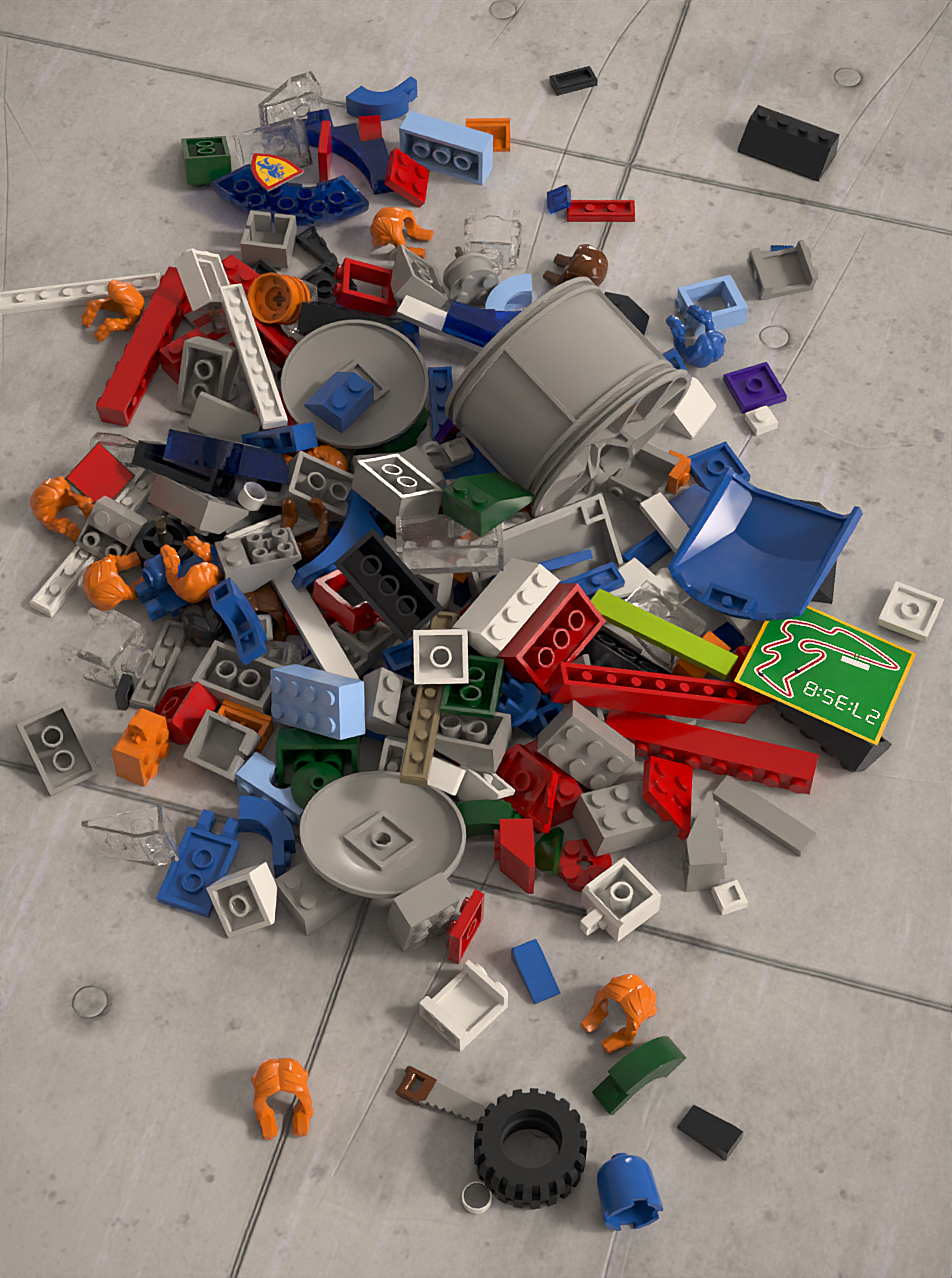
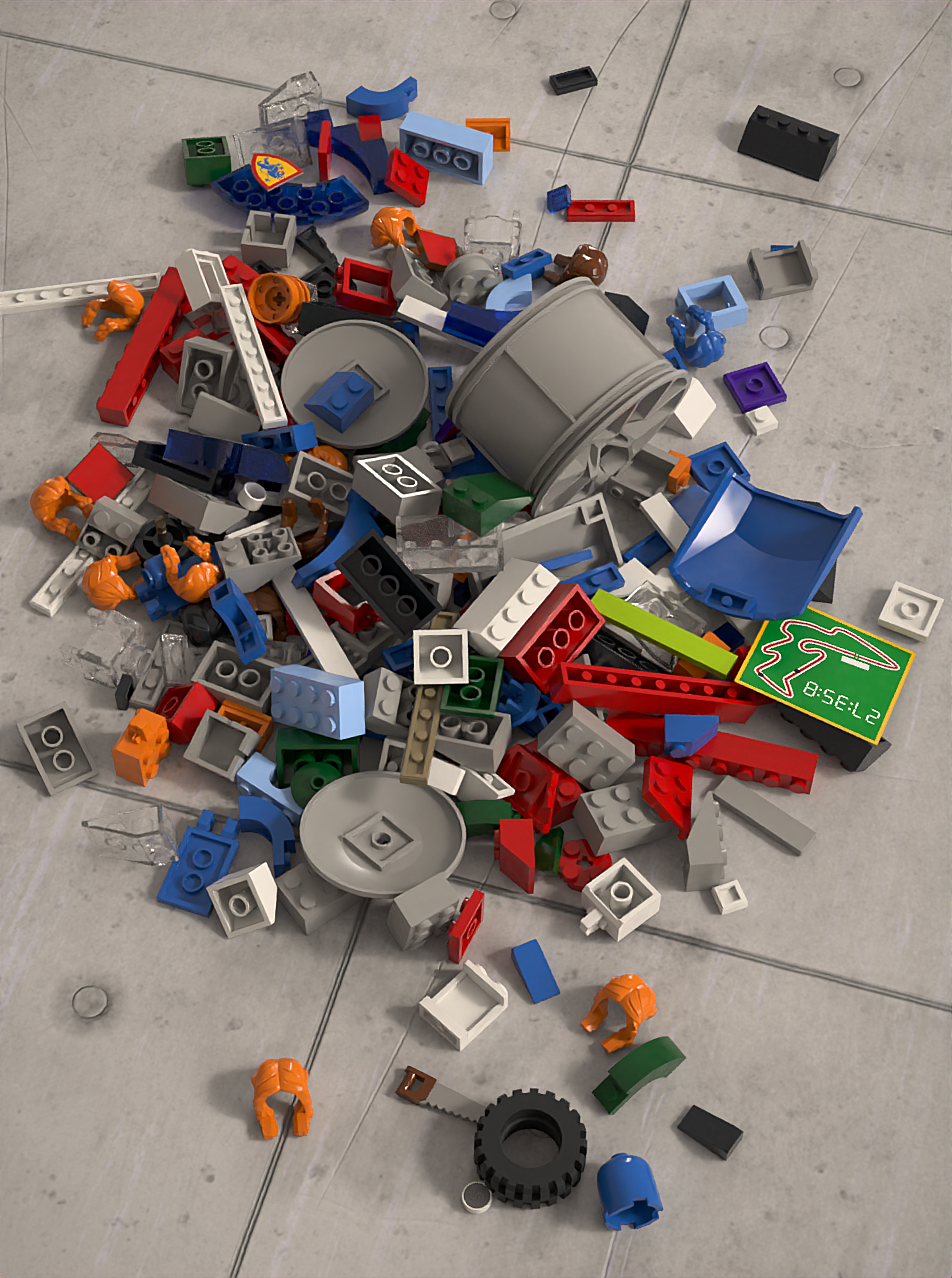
none -> clear hinge [159,634,204,687]
none -> red tile [413,229,457,272]
none -> blue panel [500,248,553,281]
none -> blue slope [663,714,719,758]

